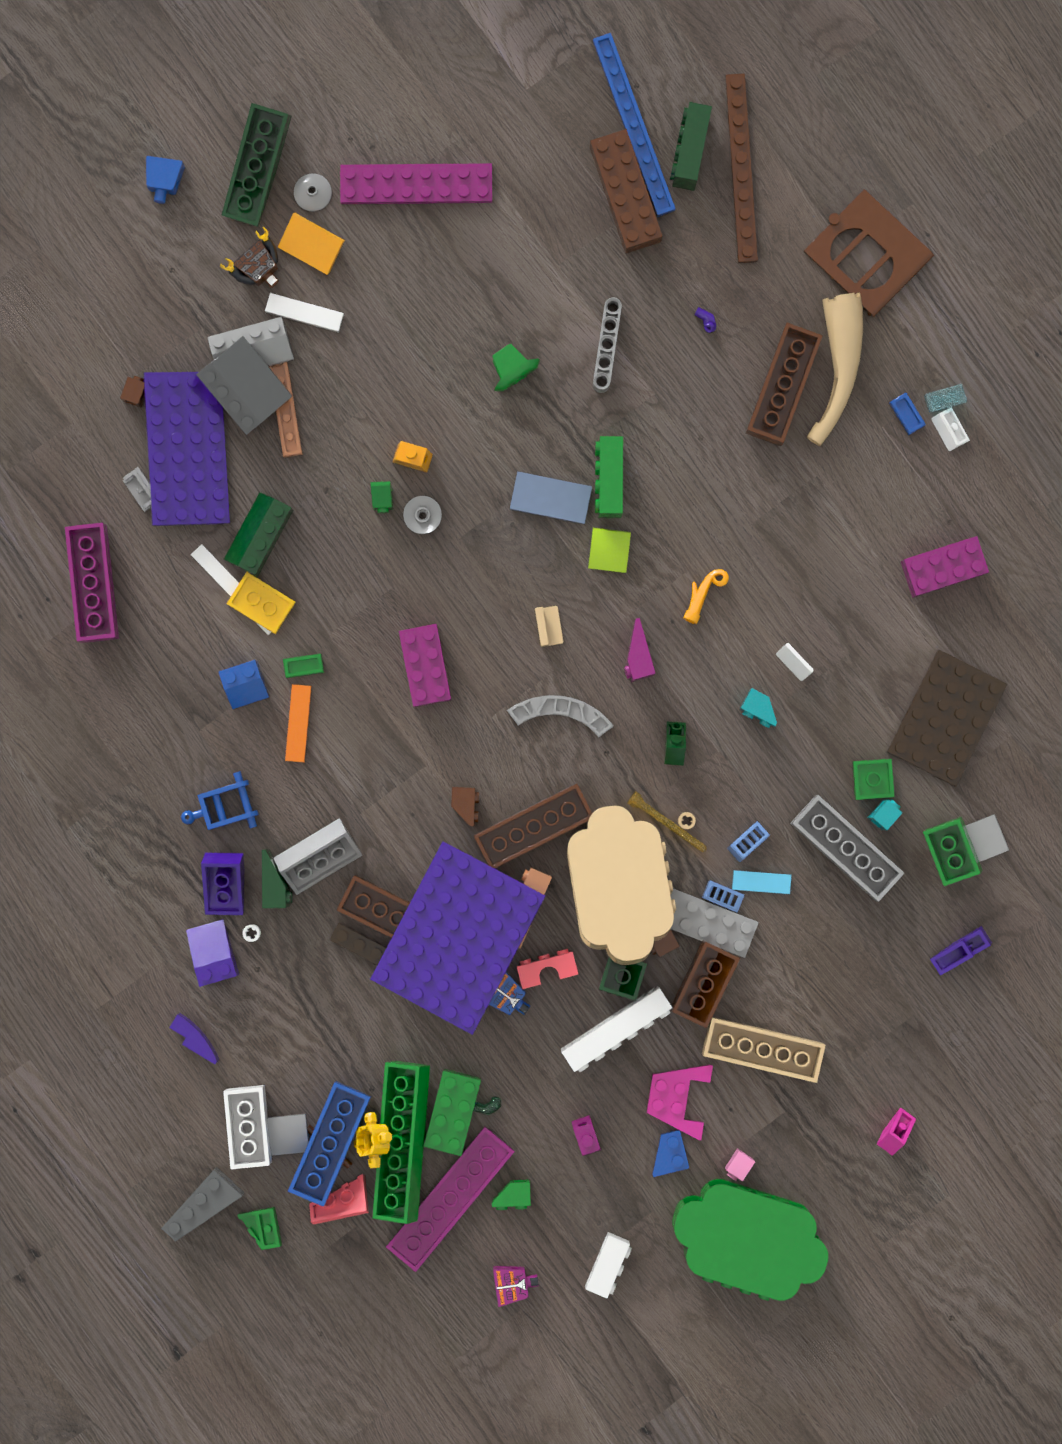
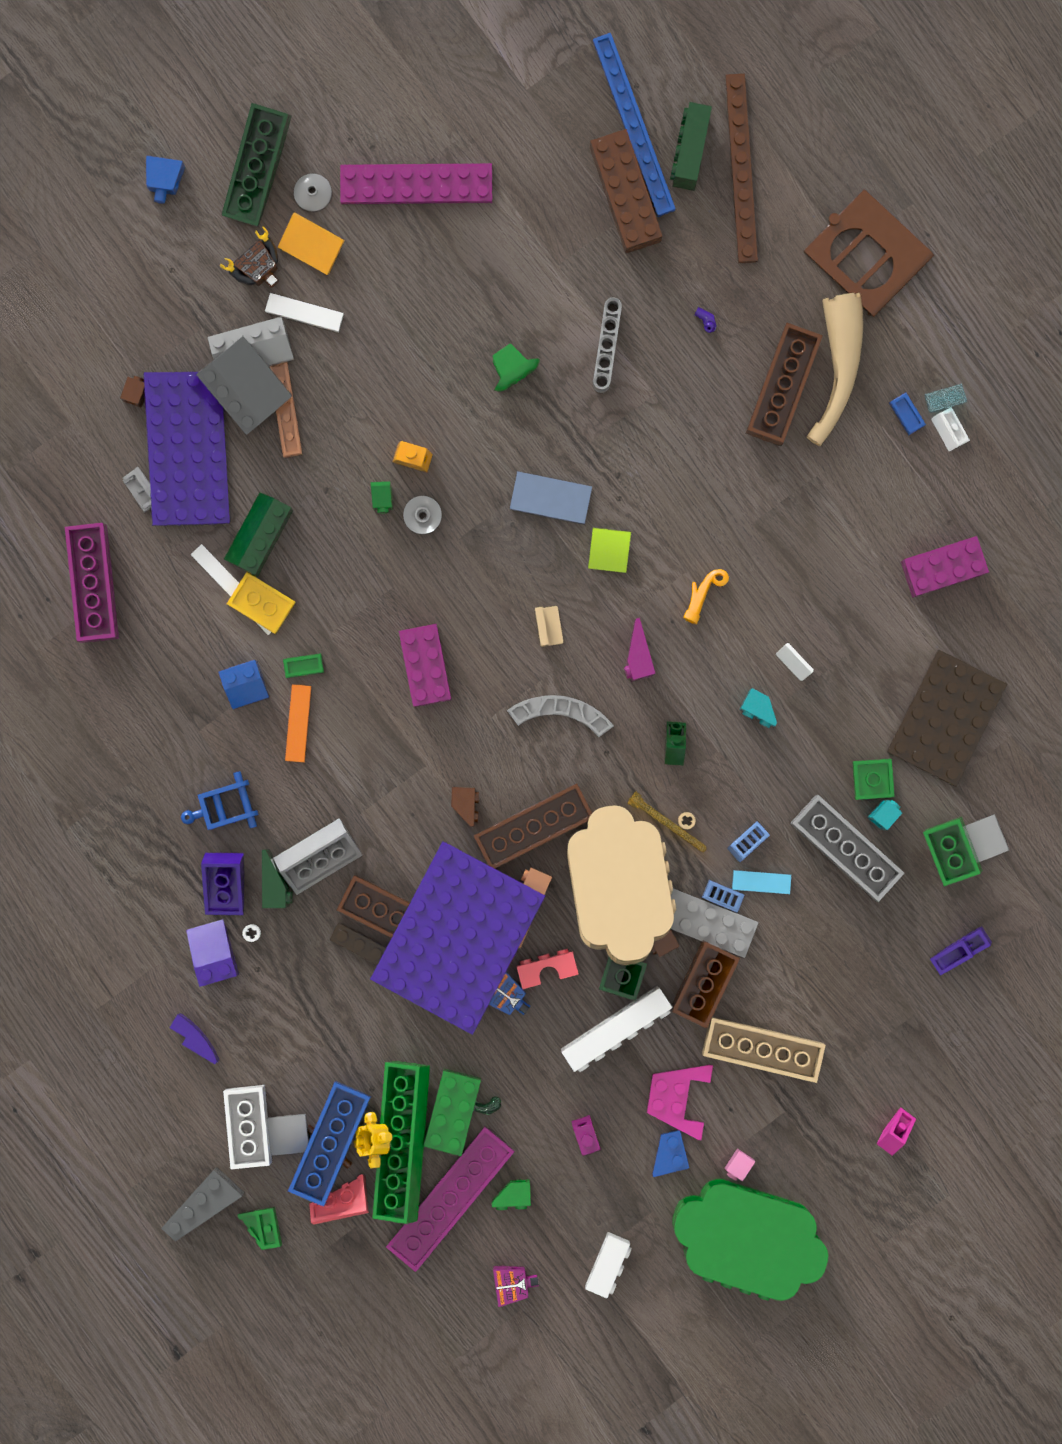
green brick [595,436,623,518] -> none

